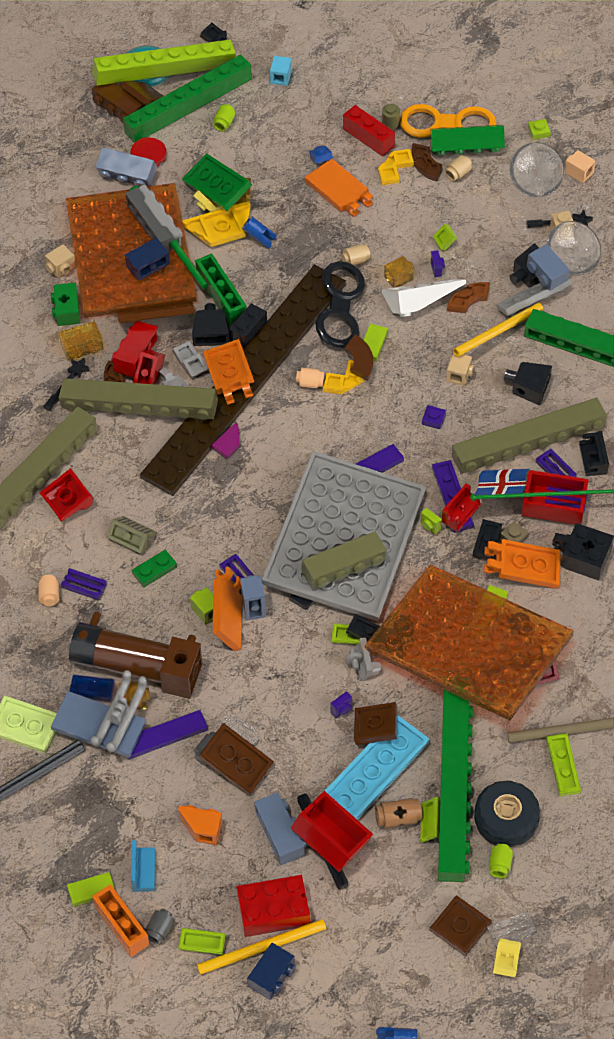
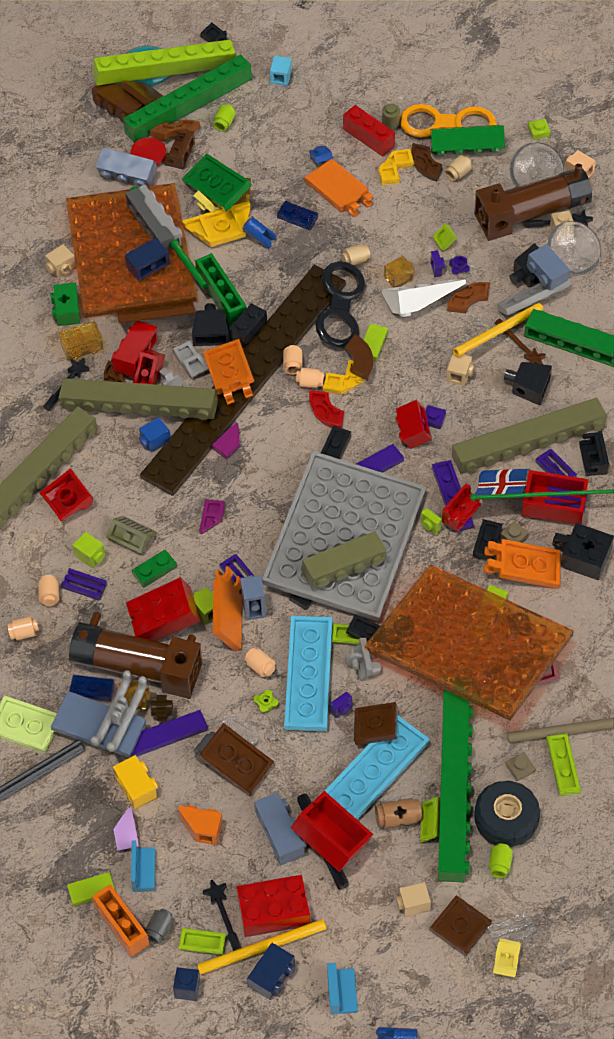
none -> light nougat brick [7,616,39,640]
none -> lime brick [72,532,105,568]
none -> yellow brick [113,755,158,810]
none -> lavender slope [113,807,139,851]
none -> red piece [126,577,201,641]
none -> blue brick [139,417,170,452]
none -> dark orange tile [150,119,200,140]
none -> dark brown gear [151,695,173,721]
none -> reddish brown hinge [164,129,195,170]
none -> dark blue brick [173,967,200,1001]
none -> magenta tile [199,499,225,534]
none -> black piece [203,880,241,951]
none -> light nougat brick [244,648,275,677]
none -> lime plate [254,690,278,712]
none -> clear blue plate [277,201,318,231]
none -> light nougat brick [283,345,302,375]
none -> medium azure plate [284,616,332,731]
none -> red tile [309,390,344,428]
none -> black tile [321,426,351,460]
none -> dark azure panel [327,963,358,1015]
none -> red brick [395,400,432,449]
none -> tan brick [396,882,431,917]
none -> dark purple plate [449,256,470,274]
none -> reddish brown piece [474,163,592,241]
none -> reddish brown piece [495,319,546,364]
none -> dark tan plate [506,752,536,781]

